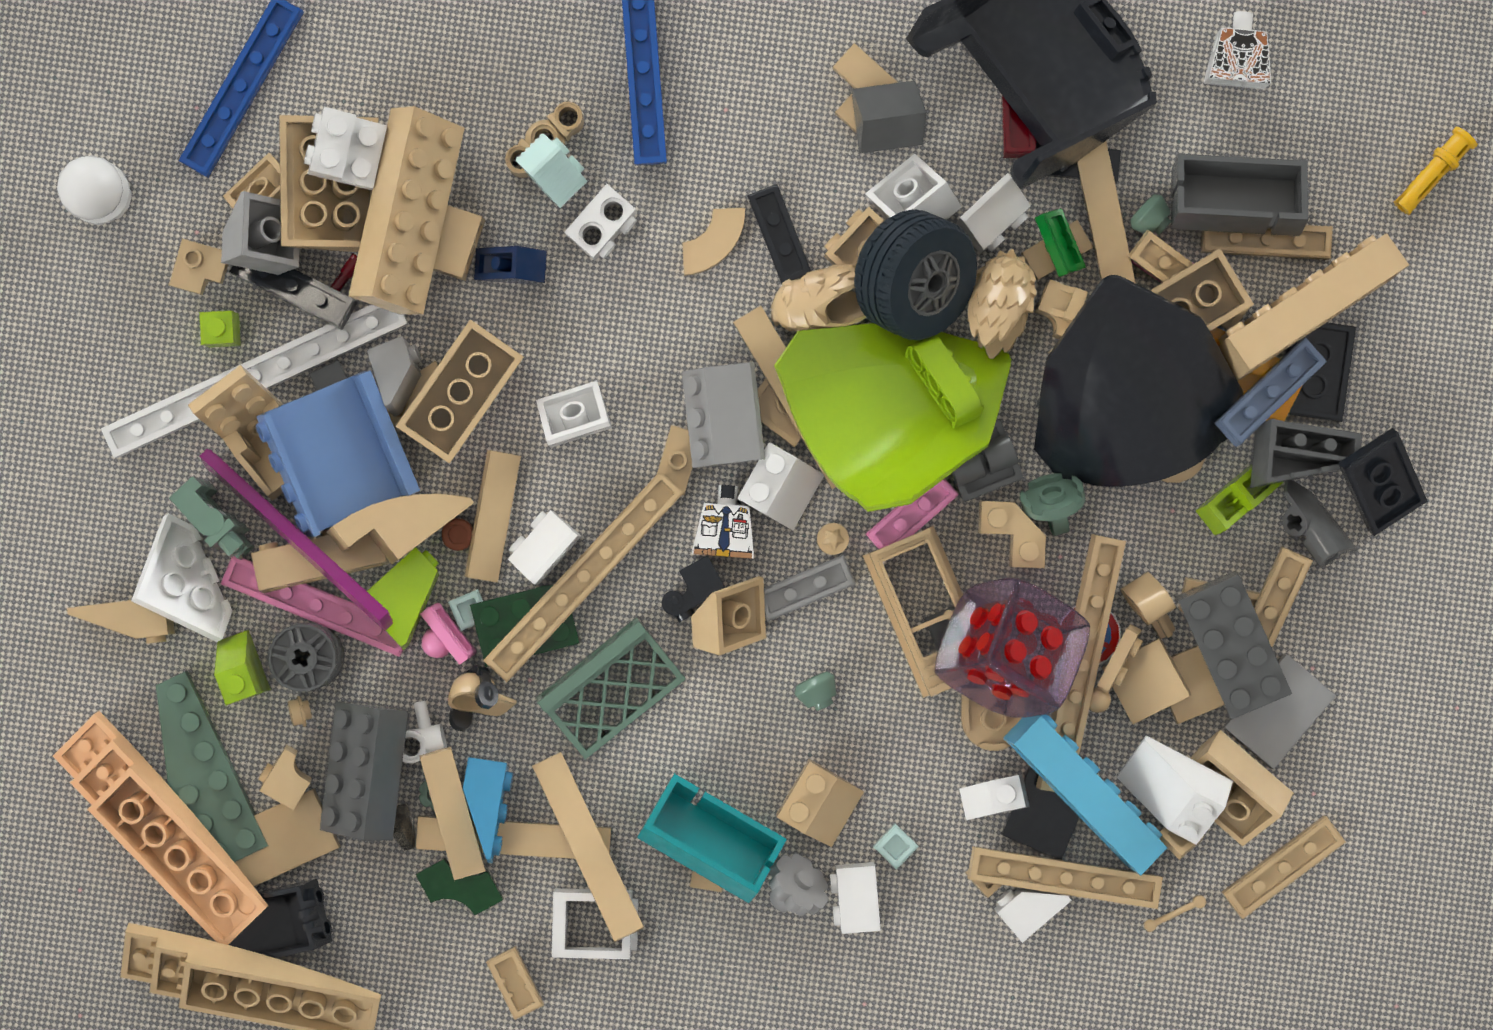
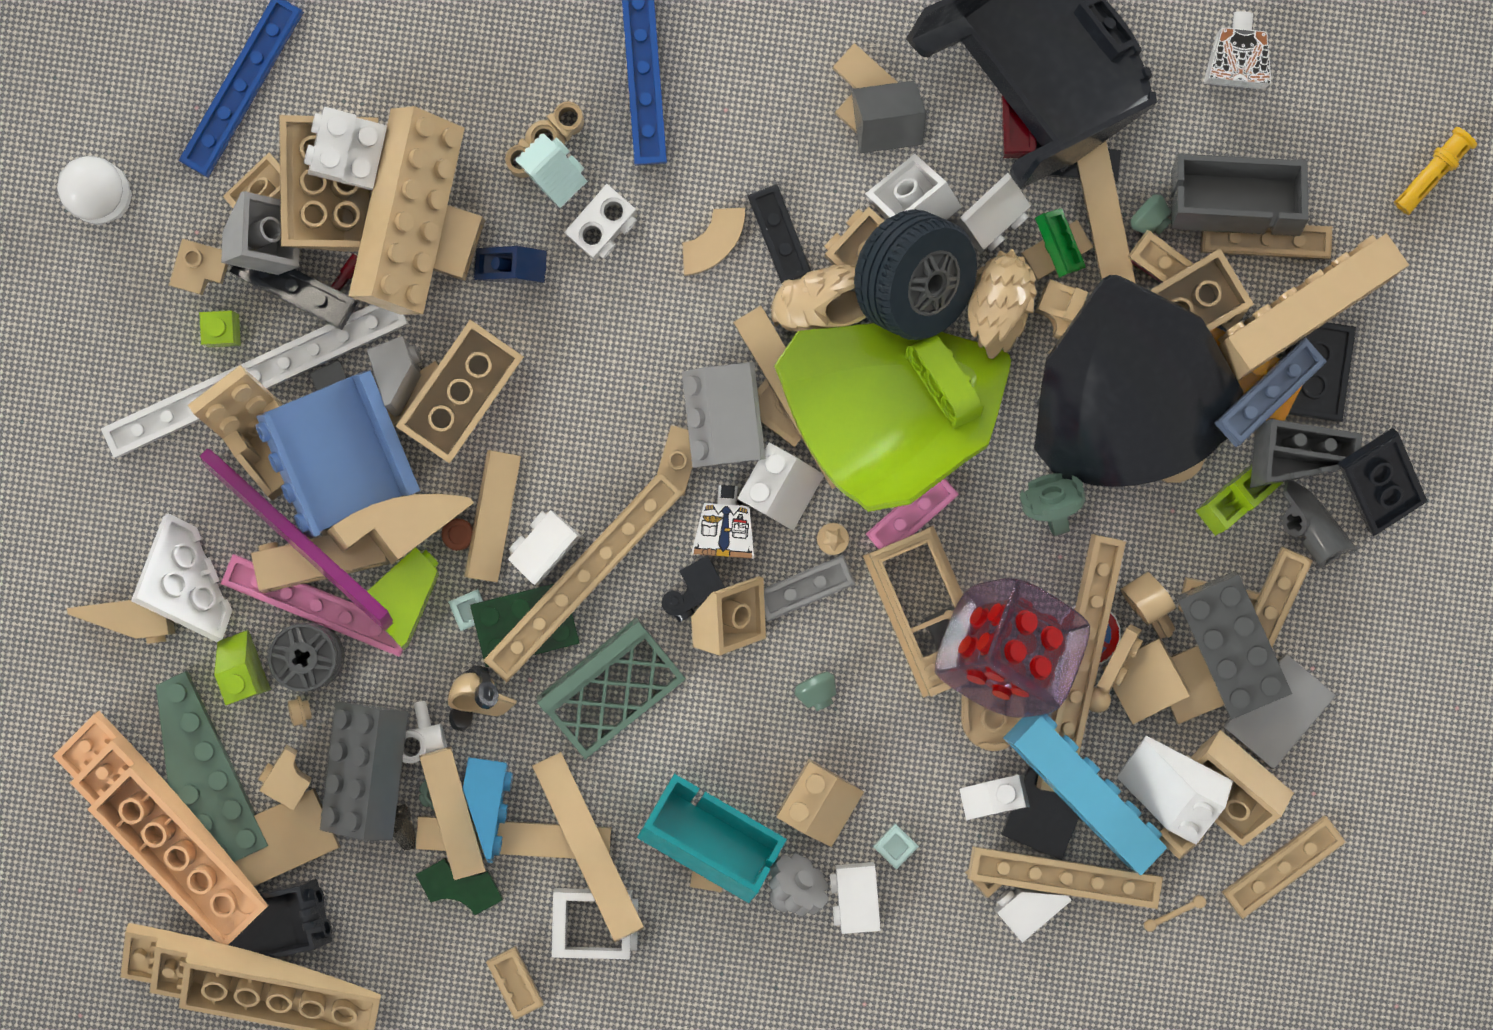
sand green hips [169,476,255,560] -> none
bright pink tile [420,602,477,665] -> none
white slope [536,381,612,448] -> none
dark grey plate [952,419,1024,502] -> none
tan brick [978,501,1046,568] -> none

